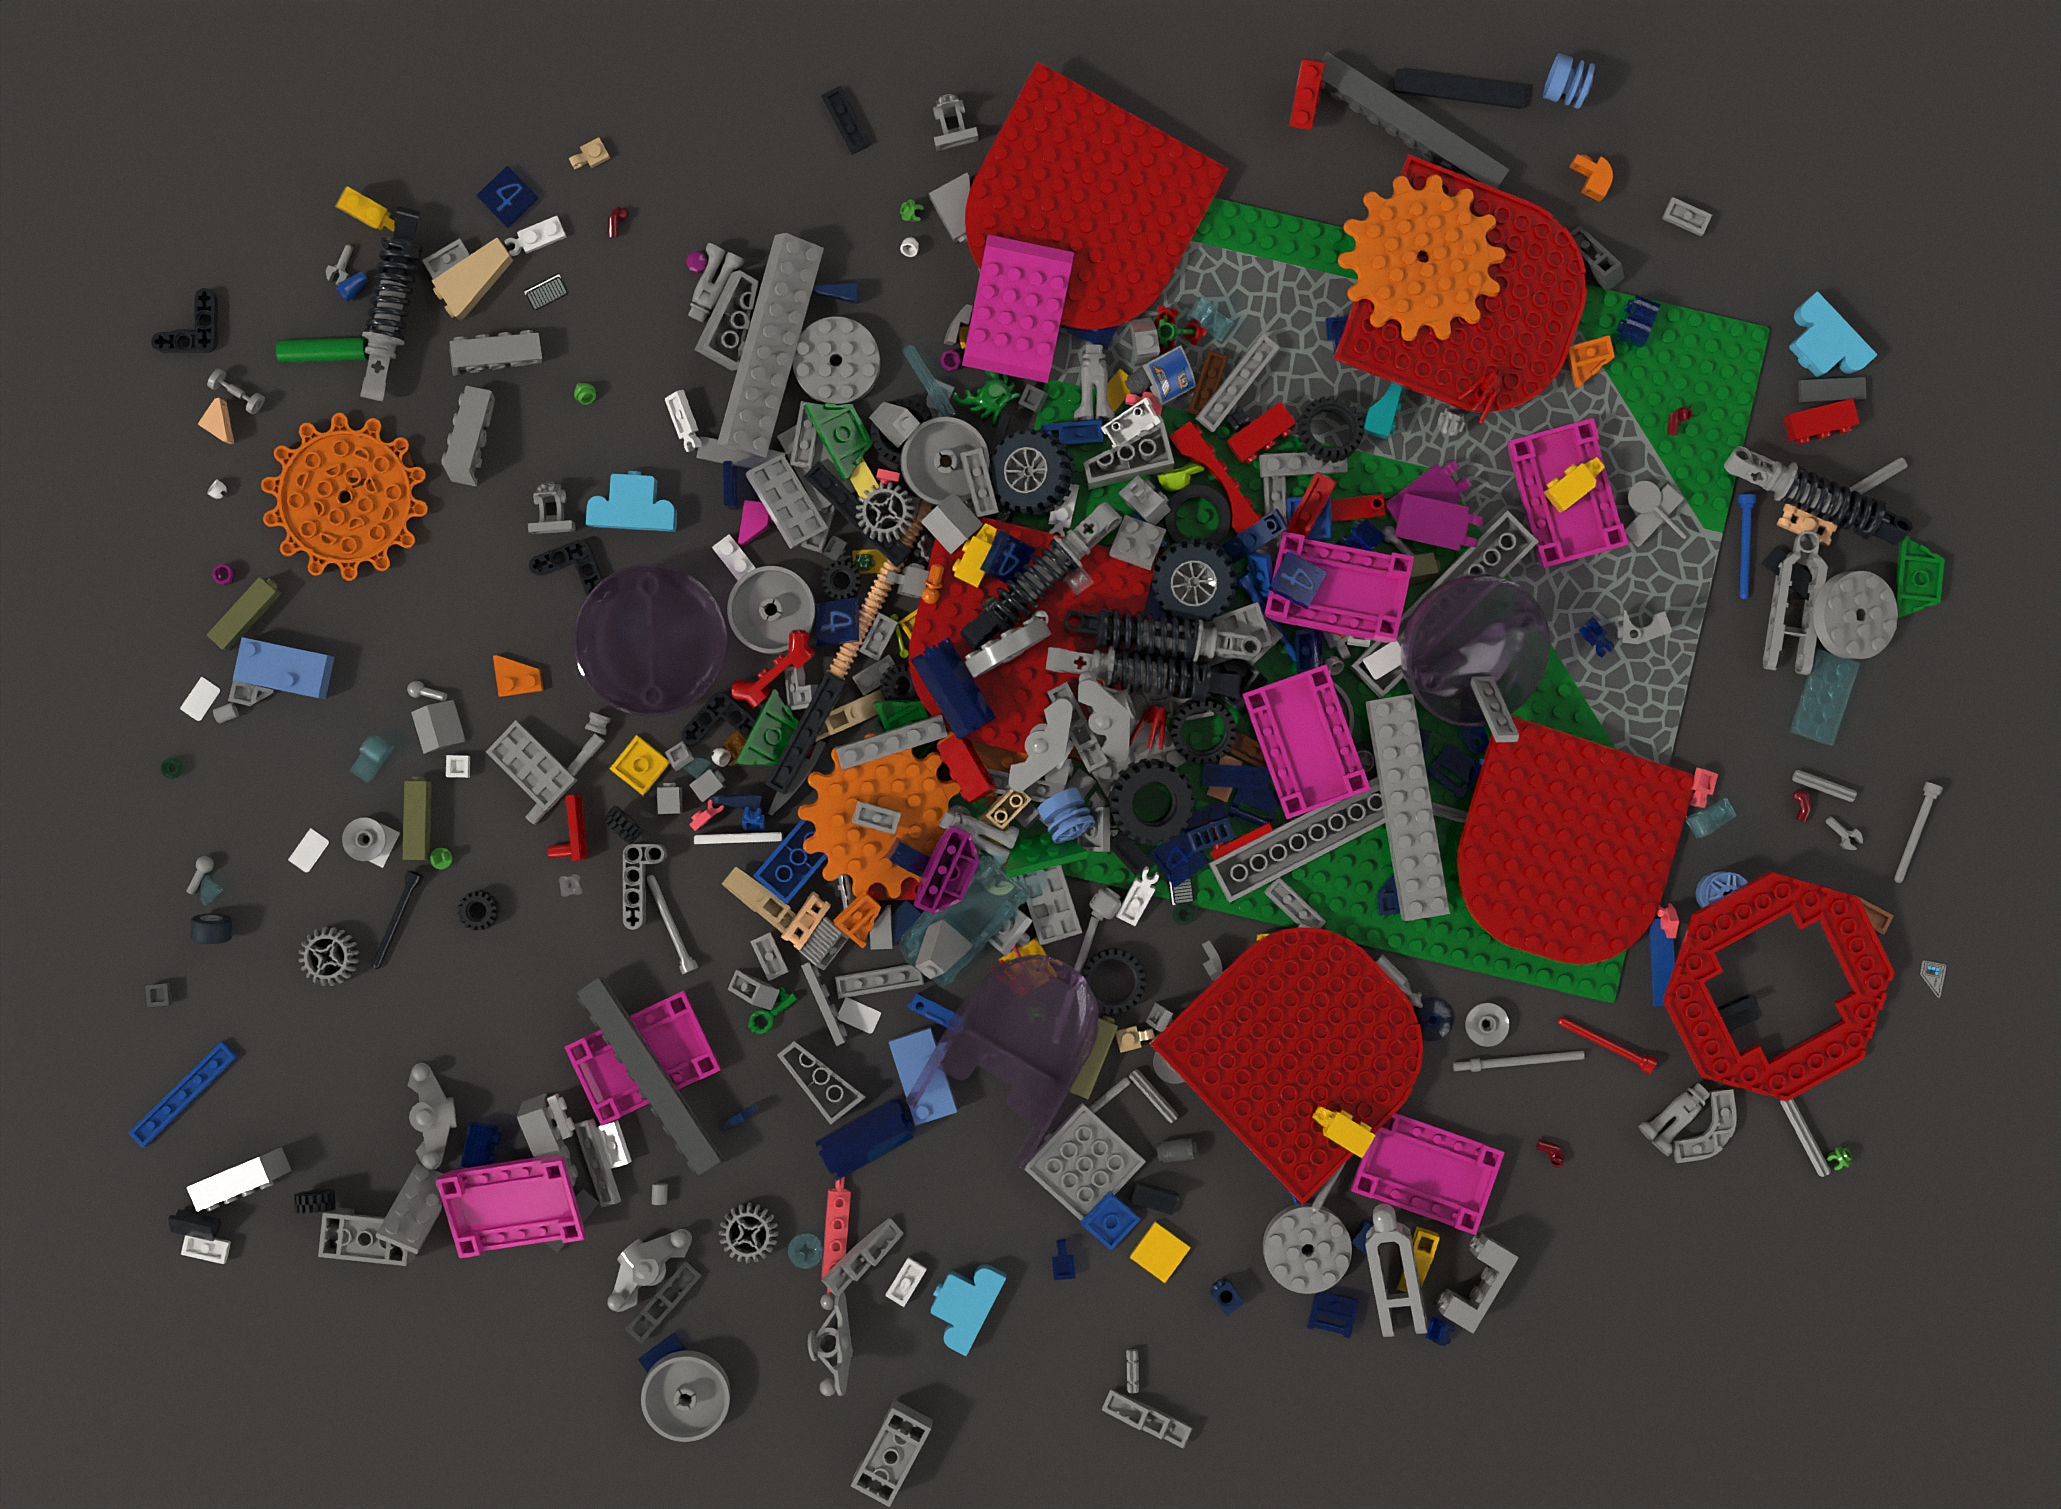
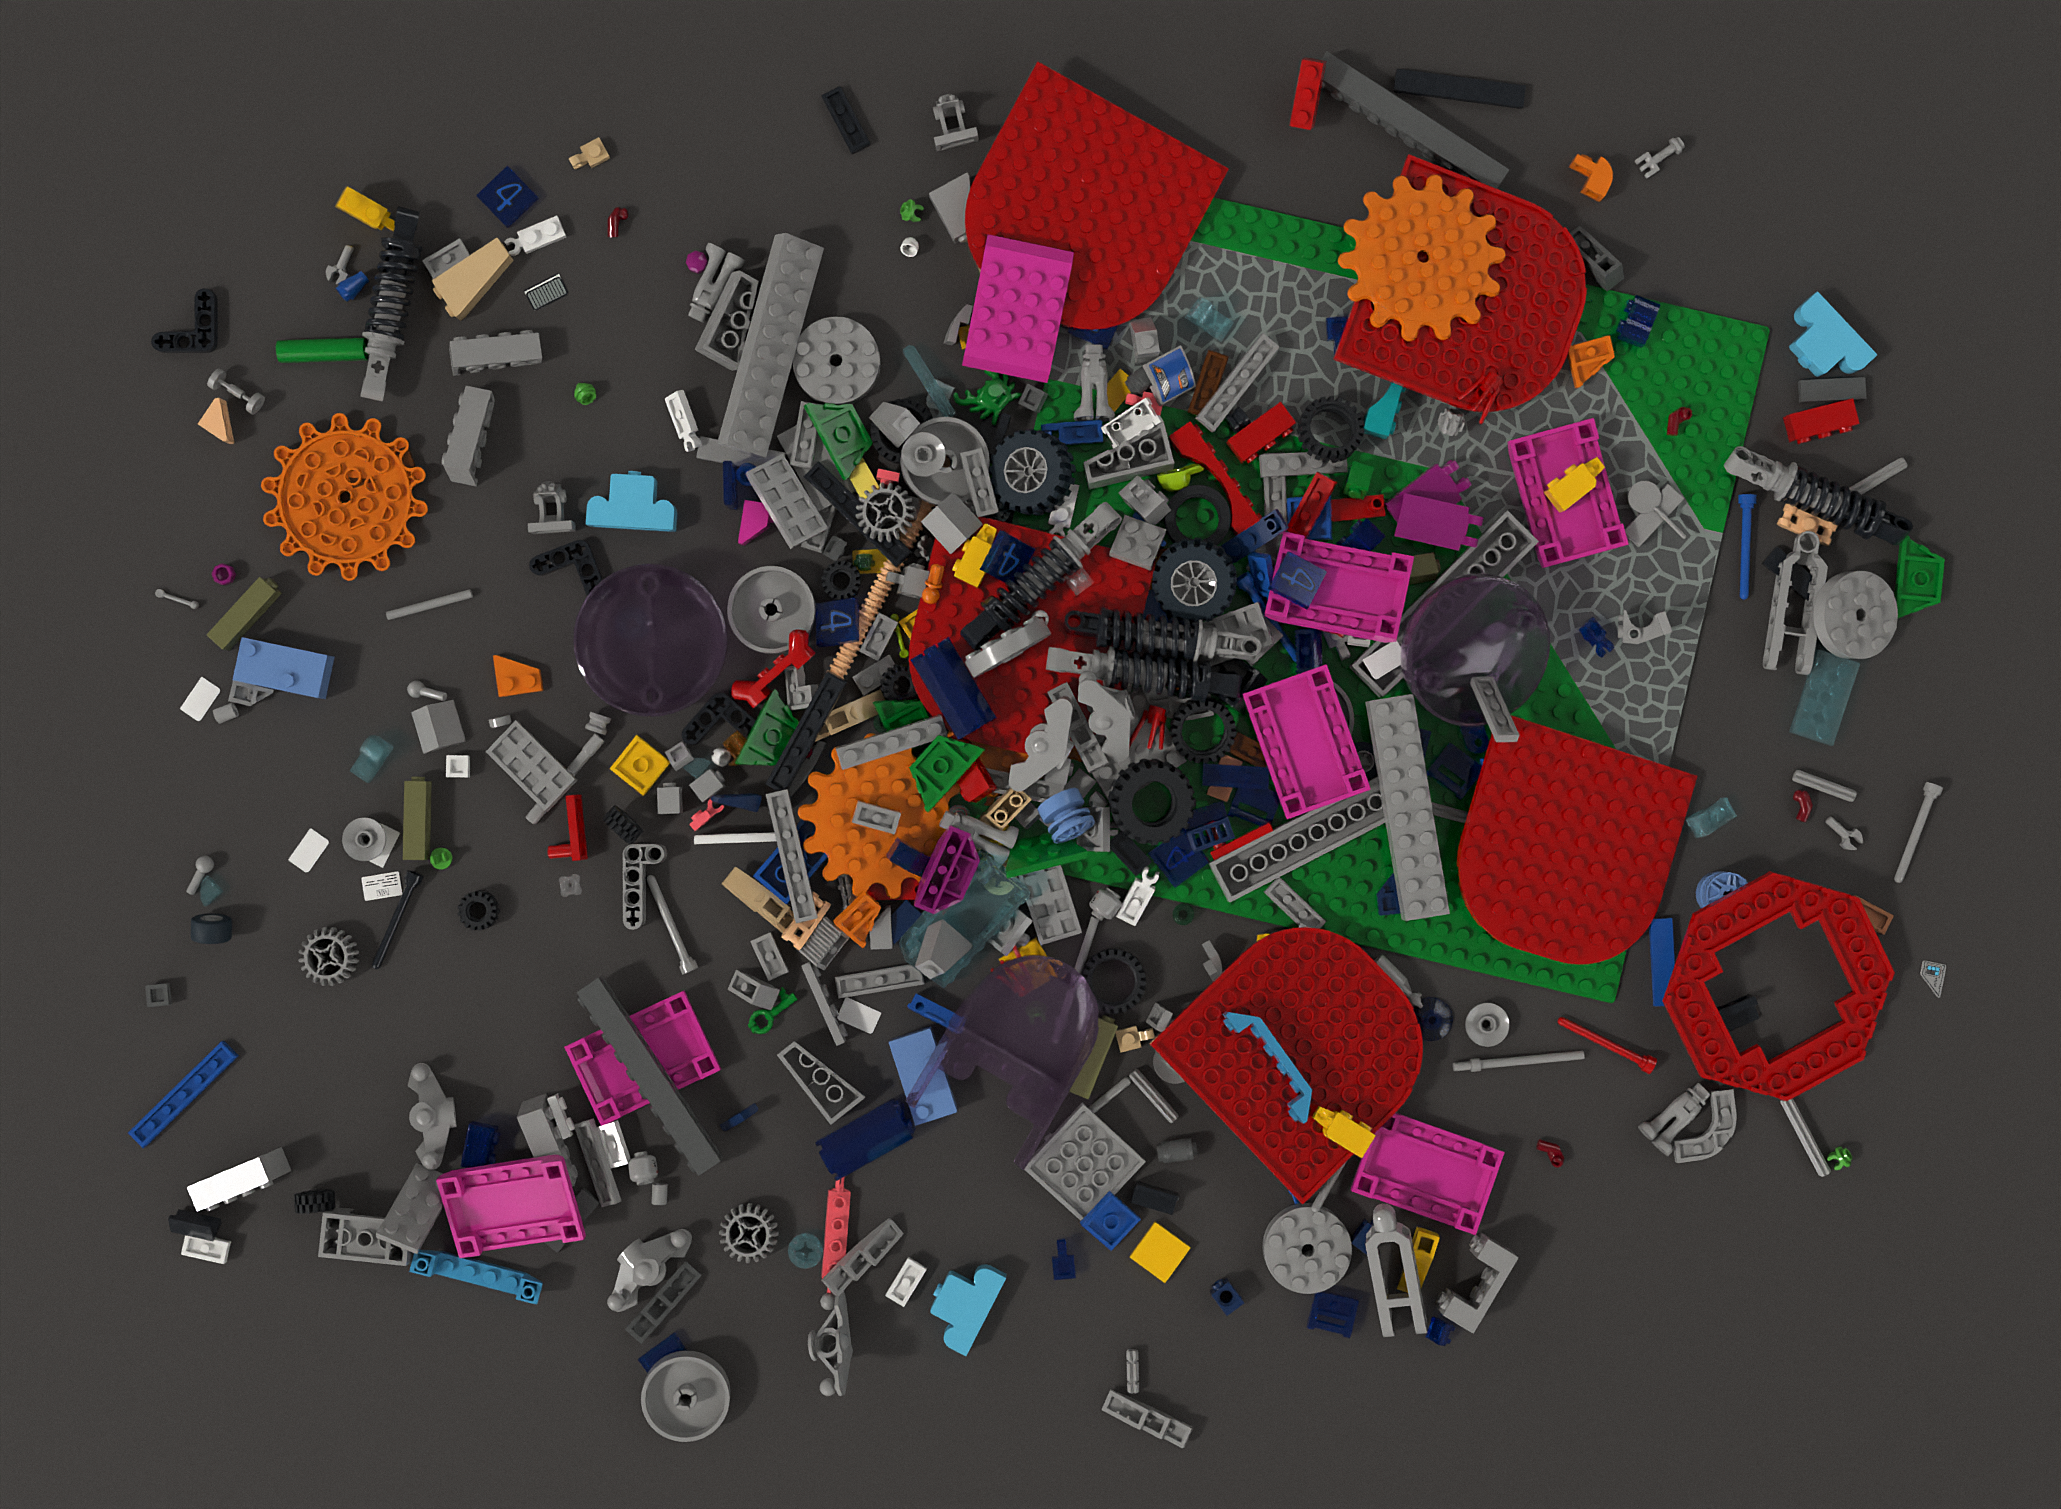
clear green plate [161,757,183,779] -> none
white hinge [207,479,227,499] -> none
white plate [712,534,756,580] -> none
blue plate [742,807,766,832] -> none
dark blue slope [813,283,859,304] -> none
light grey plate [851,1399,933,1507] -> none
magenta tile [940,350,962,373] -> none
red plant [1155,305,1207,357] -> none
sticker [1166,864,1194,905] -> none
white hinge [1325,656,1344,675] -> none
light grey bar [1381,526,1415,556] -> none
medium blue wheel [1543,53,1595,109] -> none
coral plate [1656,903,1679,938] -> none
light grey plate [1662,197,1712,236] -> none
coral plate [1689,768,1718,808] -> none
none -> light grey hinge [155,589,199,609]
none -> white sticker [361,871,402,901]
none -> light grey bar [386,589,473,620]
none -> dark azure slope [409,1250,543,1305]
none -> light grey tile [488,714,512,728]
none -> light grey head [628,1151,658,1185]
none -> blue tile [736,463,756,486]
none -> light grey plate [766,789,818,923]
none -> light grey dish [901,432,946,477]
none -> green wing [909,735,985,813]
none -> dark azure slope [1223,1012,1312,1124]
none -> green brick [1342,461,1374,500]
none -> light grey hinge [1635,137,1685,179]

